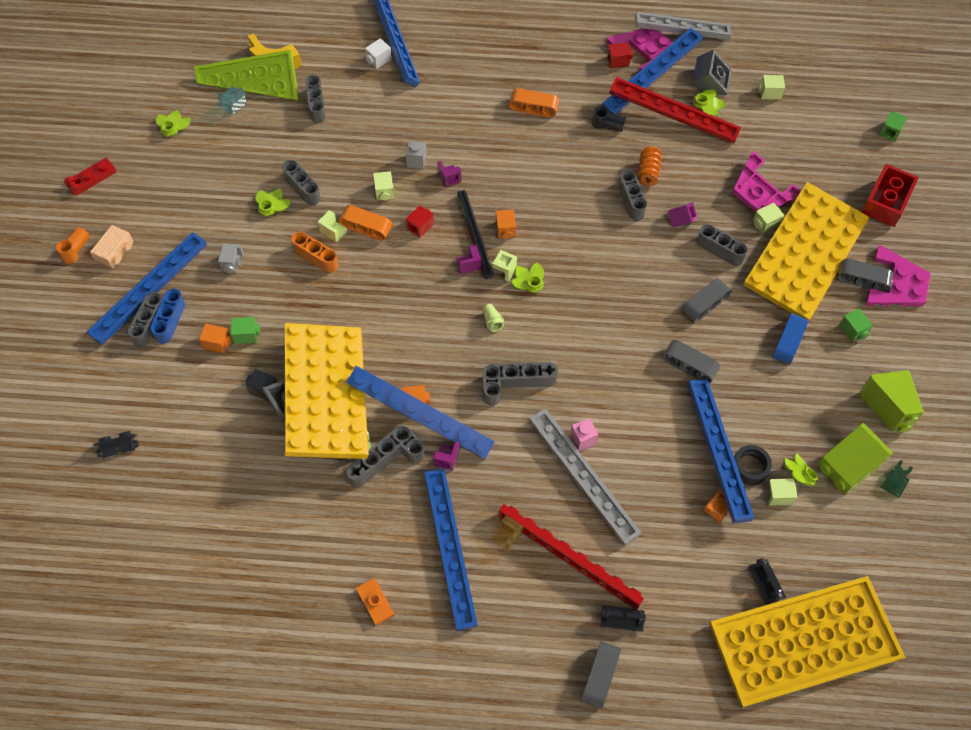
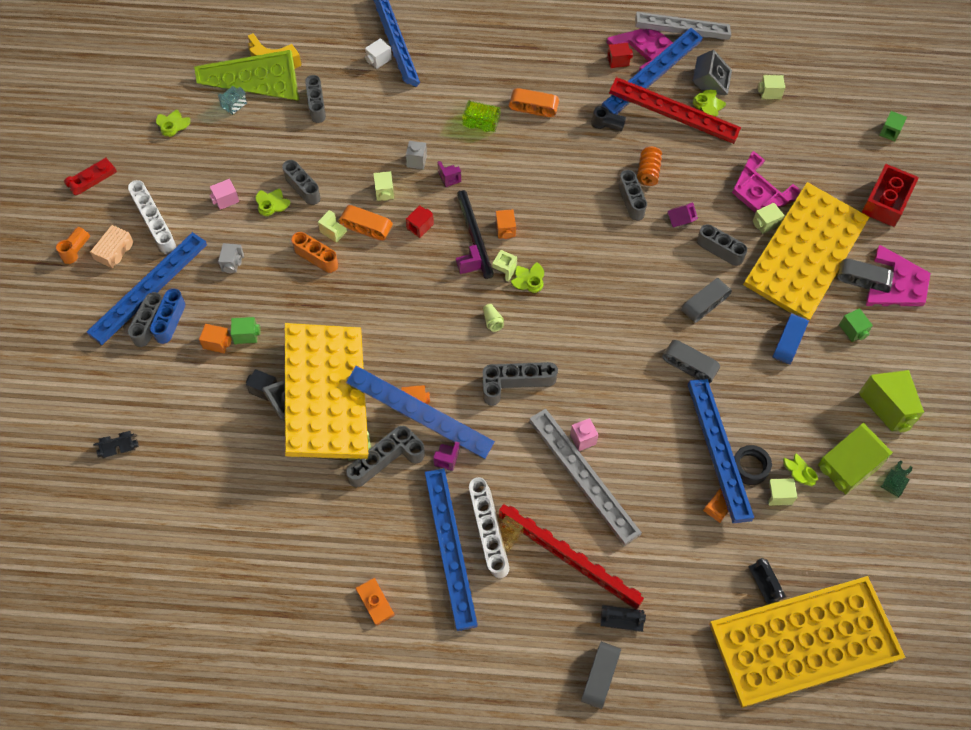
none -> white beam [128,180,176,254]
none -> bright pink brick [209,179,239,210]
none -> clear neon green brick [462,100,501,132]
none -> white beam [469,477,509,578]

